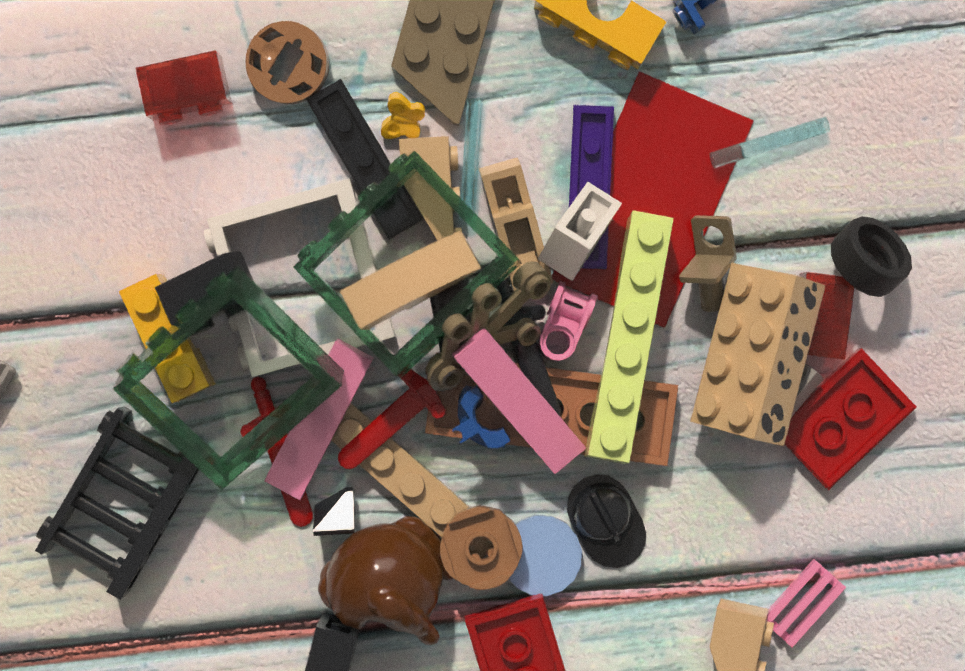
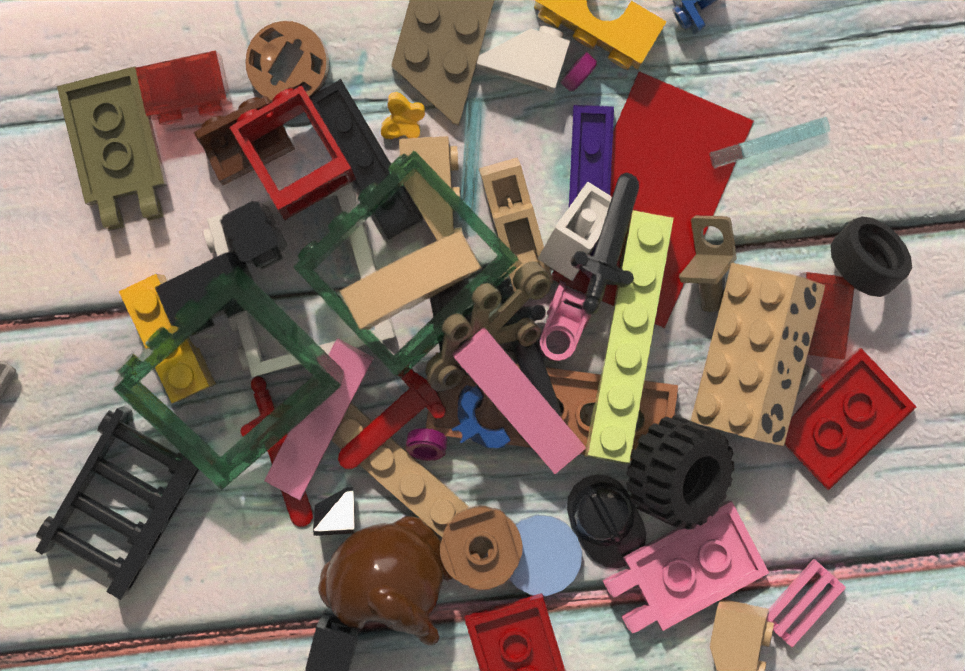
none -> olive tile [57,66,167,231]
none -> reddish brown bracket [194,96,295,185]
none -> black brick [220,200,288,270]
none -> red window [230,85,356,221]
none -> magenta tile [405,428,448,461]
none -> white slope [477,26,570,93]
none -> magenta tile [559,51,597,92]
none -> black sword [571,173,639,315]
none -> bright pink tile [602,500,769,634]
none -> black tyre [626,416,735,530]

